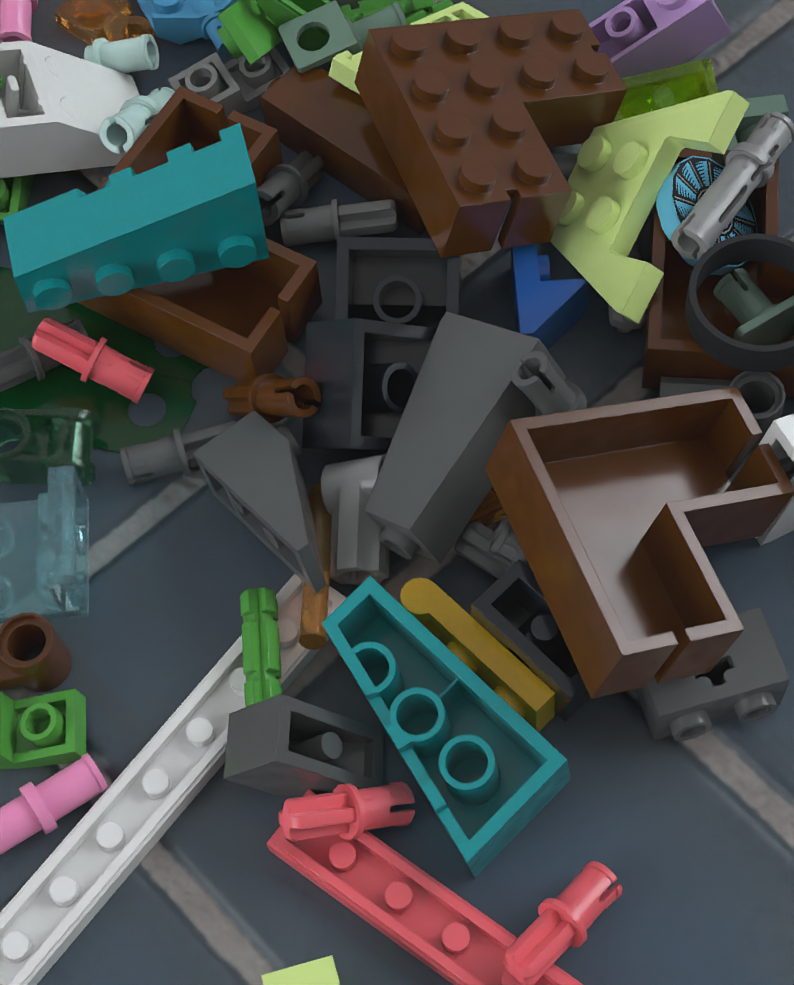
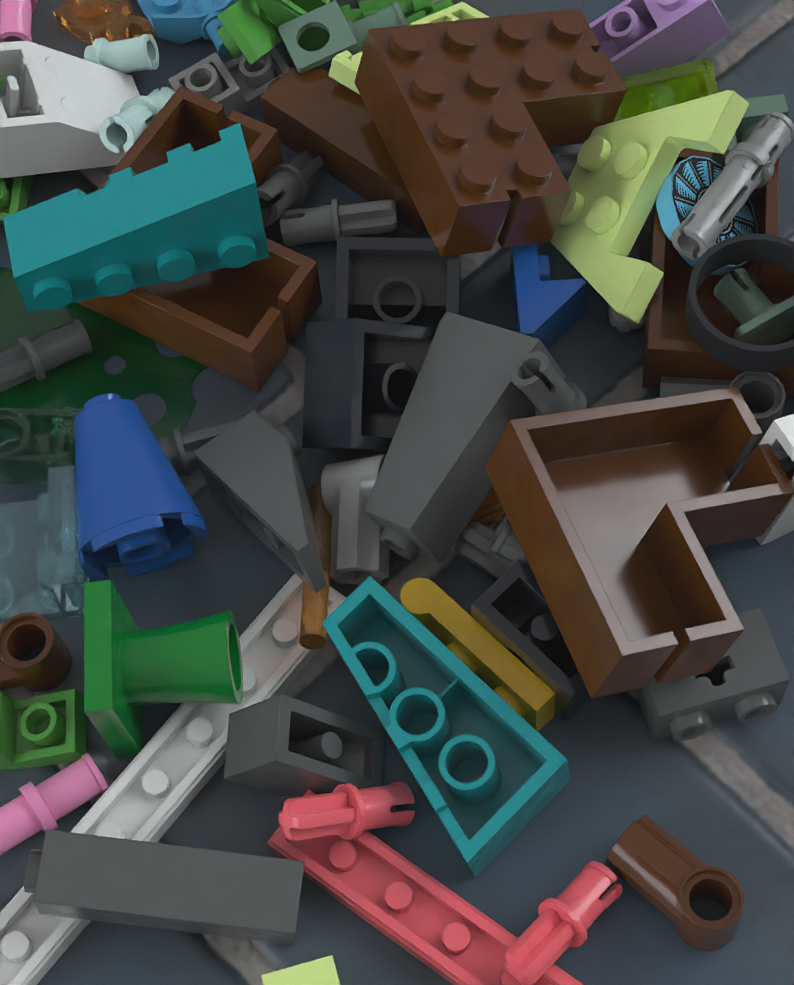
coral axle [31,317,155,404] -> none
reddish brown axle [222,373,321,423] -> none
bright green axle [240,587,282,707] -> none
none -> dark grey brick [24,829,305,945]
none -> blue cone [74,393,209,579]
none -> green plant [84,580,243,759]
none -> reddish brown piece [605,814,744,951]

